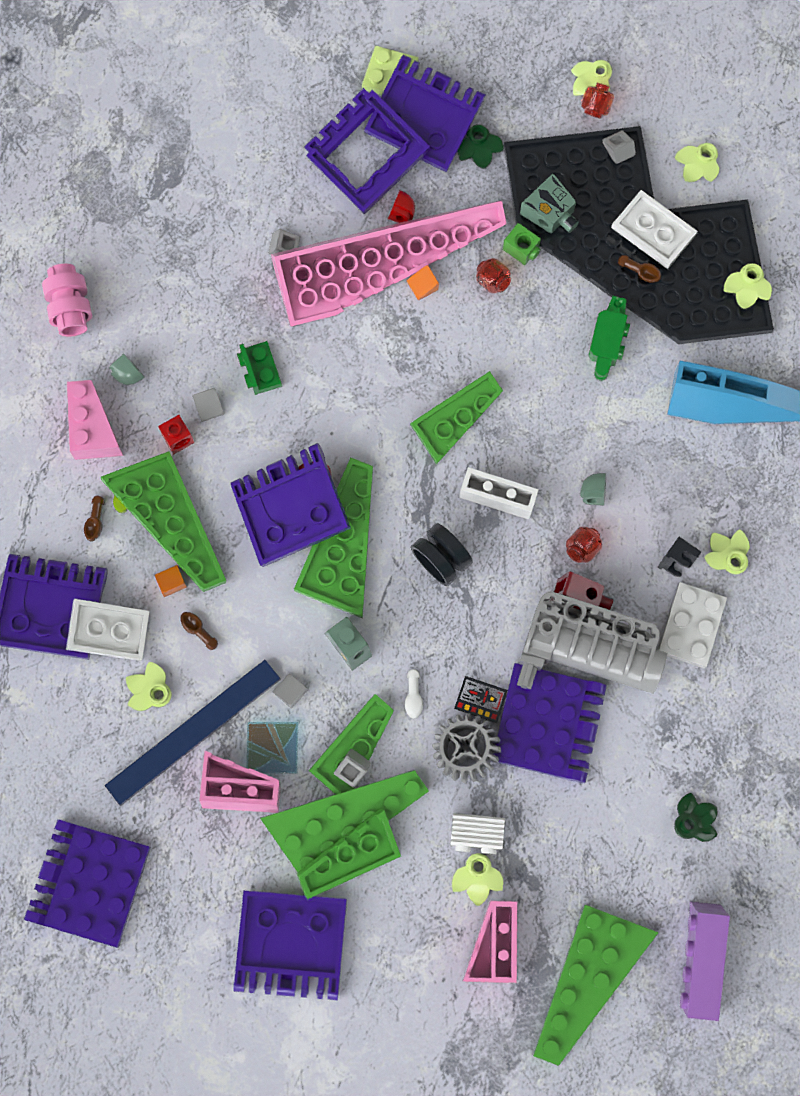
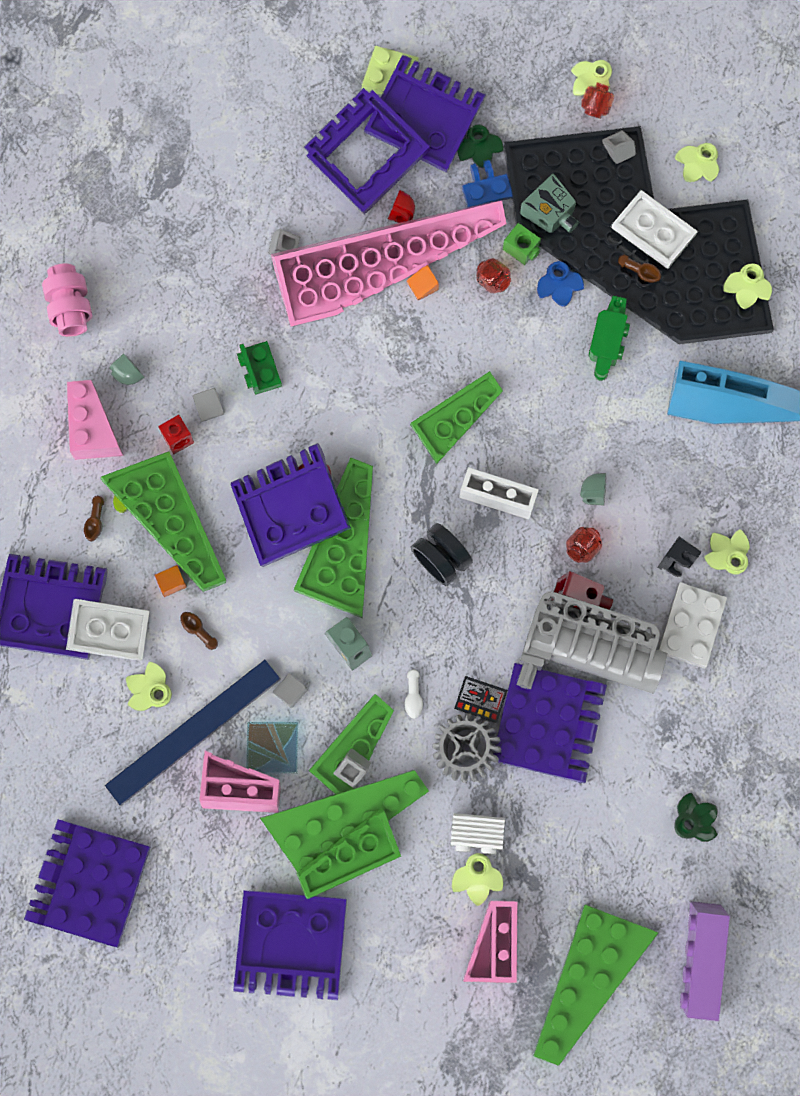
none -> blue hinge [461,160,512,208]
none -> blue plate [537,261,584,307]

